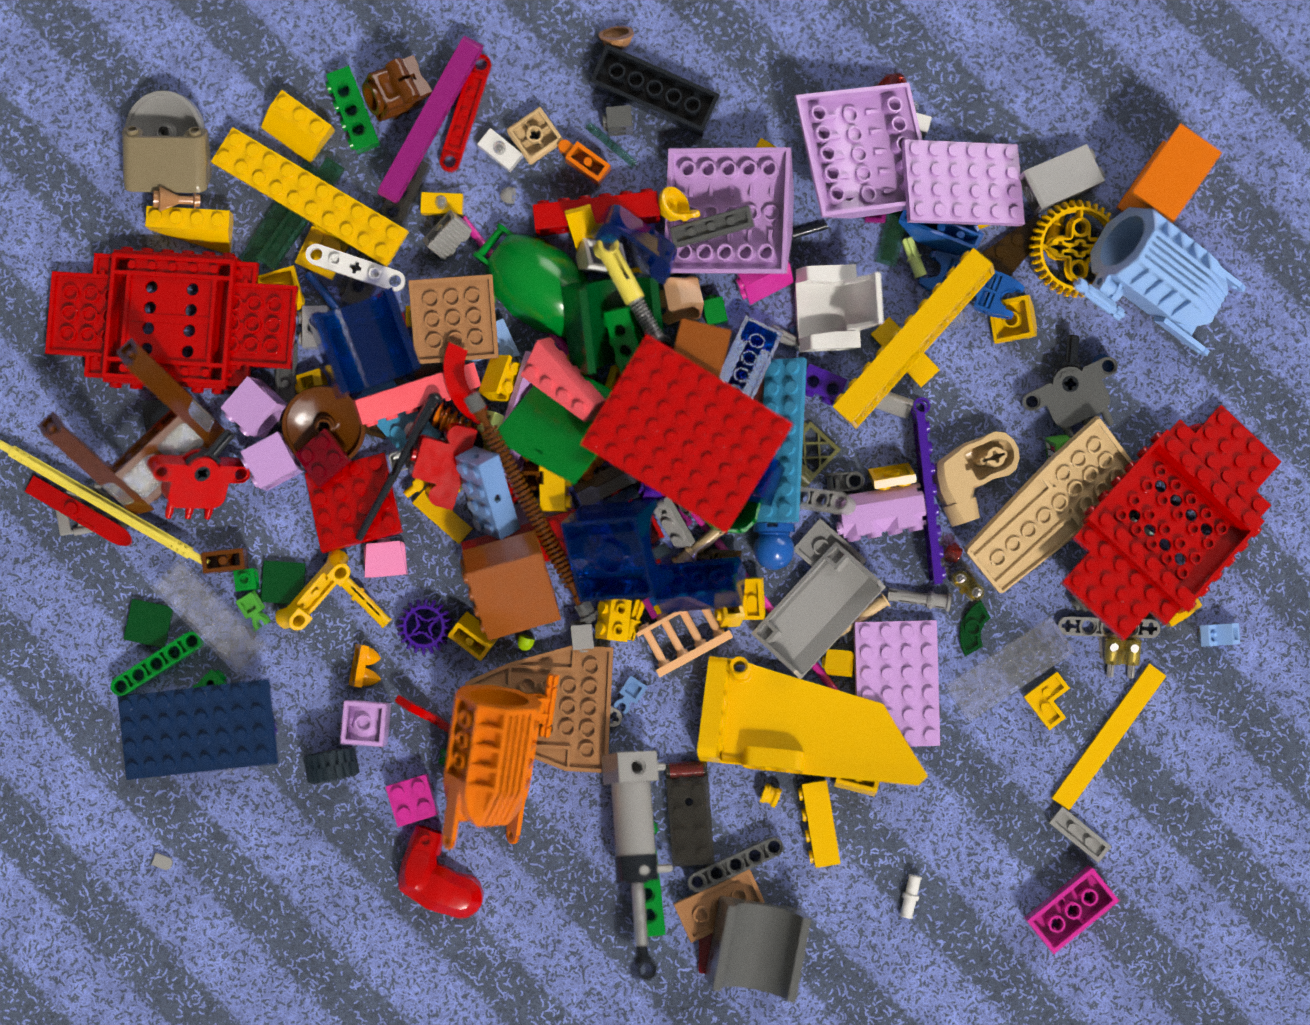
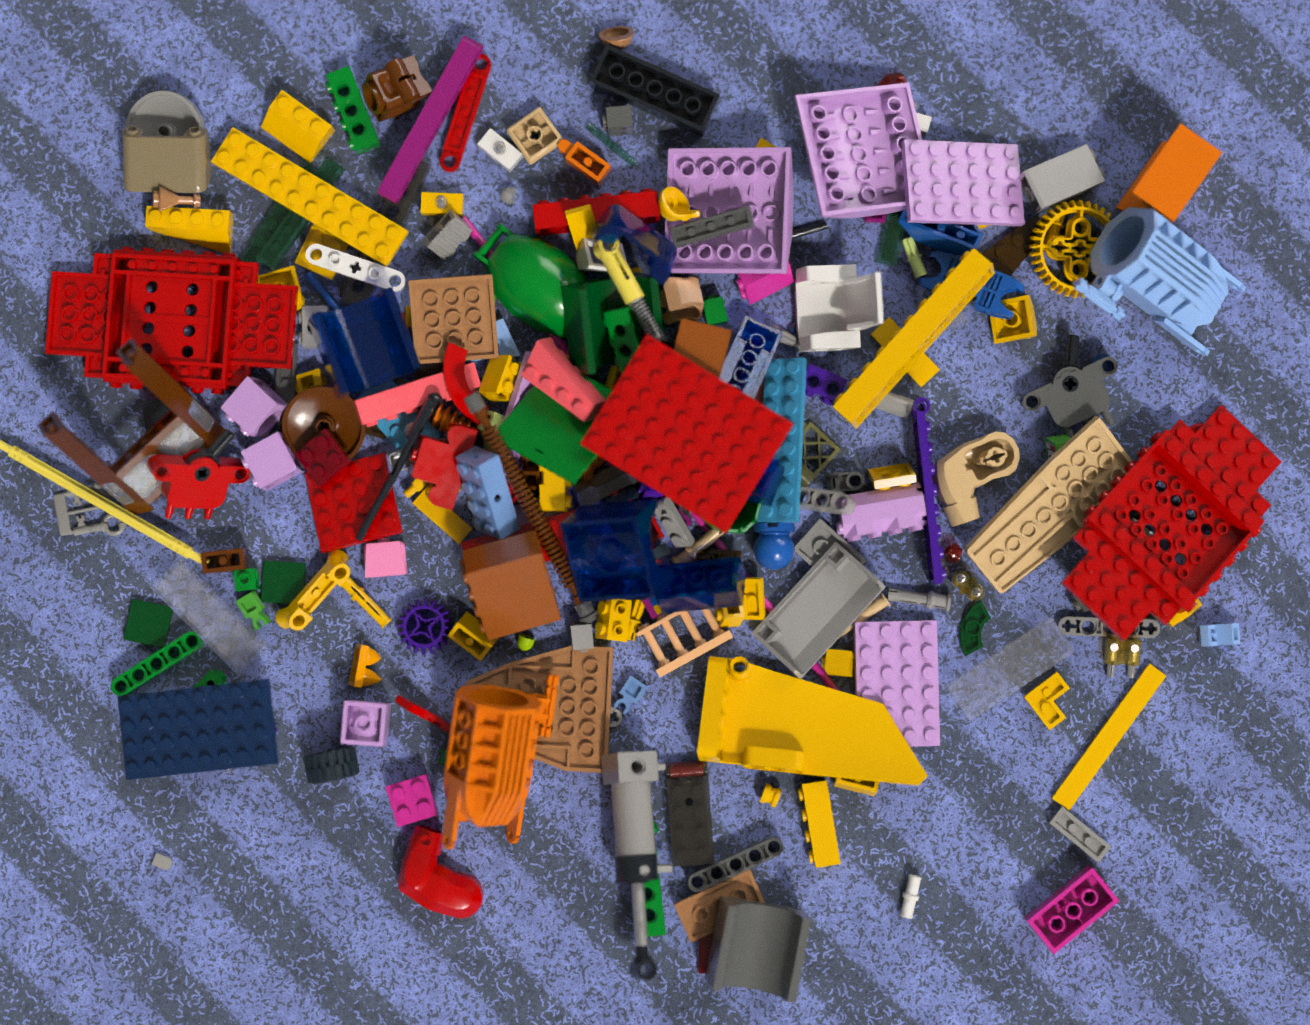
red piece [25,476,132,546] -> none

